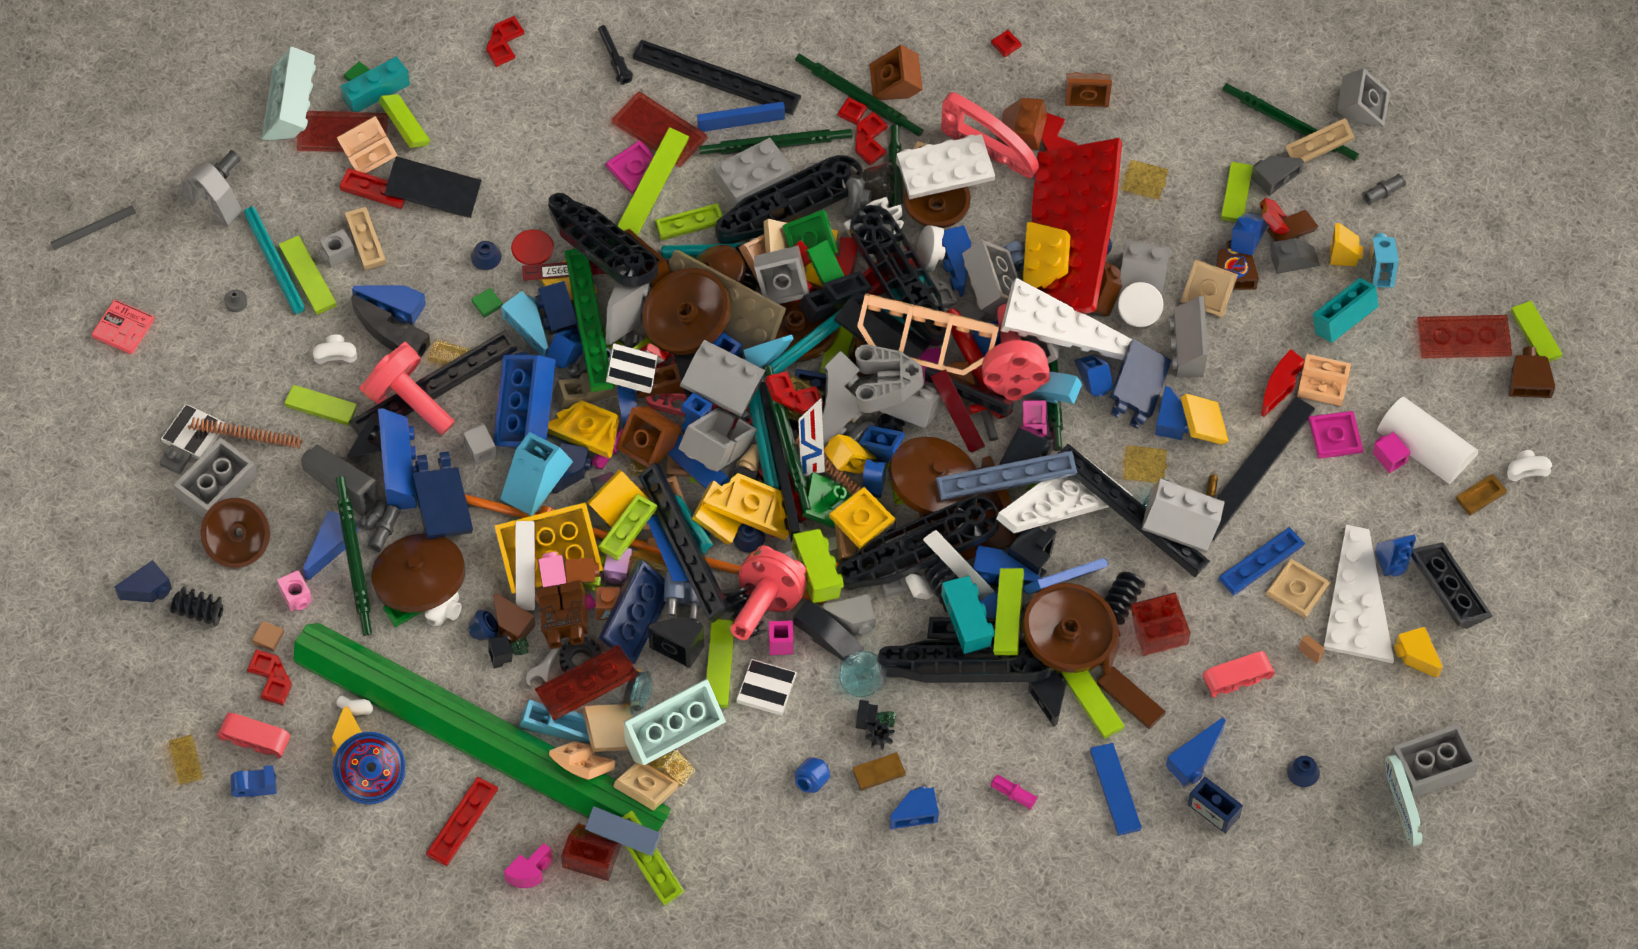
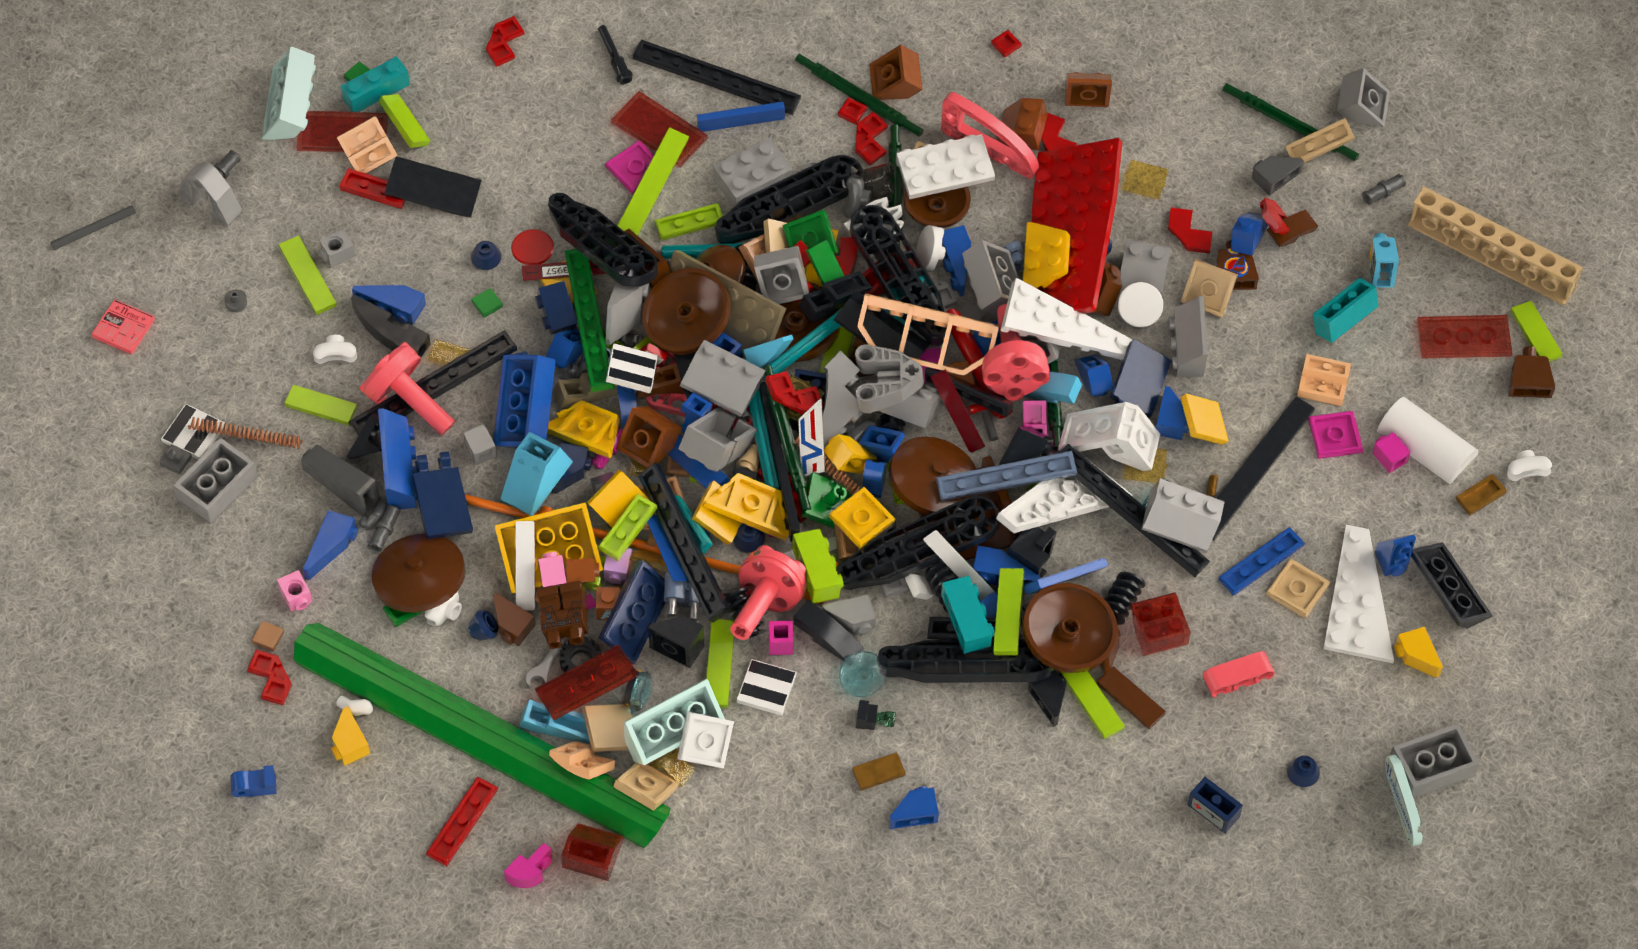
dark blue slope [114,560,172,602] -> none
clear yellow tile [169,734,203,785] -> none
black piece [170,586,223,627] -> none
reddish brown dish [200,498,270,568] -> none
coral beam [217,713,291,758] -> none
teal axle [244,206,305,314] -> none
dish [333,732,405,804] -> none
dark green axle [335,476,372,636] -> none
tan plate [345,207,386,271] -> none
black piece [488,636,529,669] -> none
medium azure slope [501,291,549,357] -> none
sand blue tile [585,807,662,856] -> none
lime tile [622,811,685,906] -> none
dark green axle [699,129,852,155] -> none
blue head [795,757,830,793] -> none
black gear [865,719,895,750] -> none
dark pink axle [991,775,1038,810] -> none
blue tile [1090,743,1142,836] -> none
blue slope [1166,717,1226,786] -> none
lime tile [1221,162,1253,222] -> none
red slope [1261,349,1305,417] -> none
dark grey slope [1270,238,1320,274] -> none
medium nougat tile [1299,635,1325,664] -> none
yellow slope [1330,223,1363,267] -> none
none -> white tile [677,712,734,768]
none -> white bracket [1058,402,1160,471]
none -> red tile [1168,207,1213,254]
none -> tan tile [1408,186,1583,305]

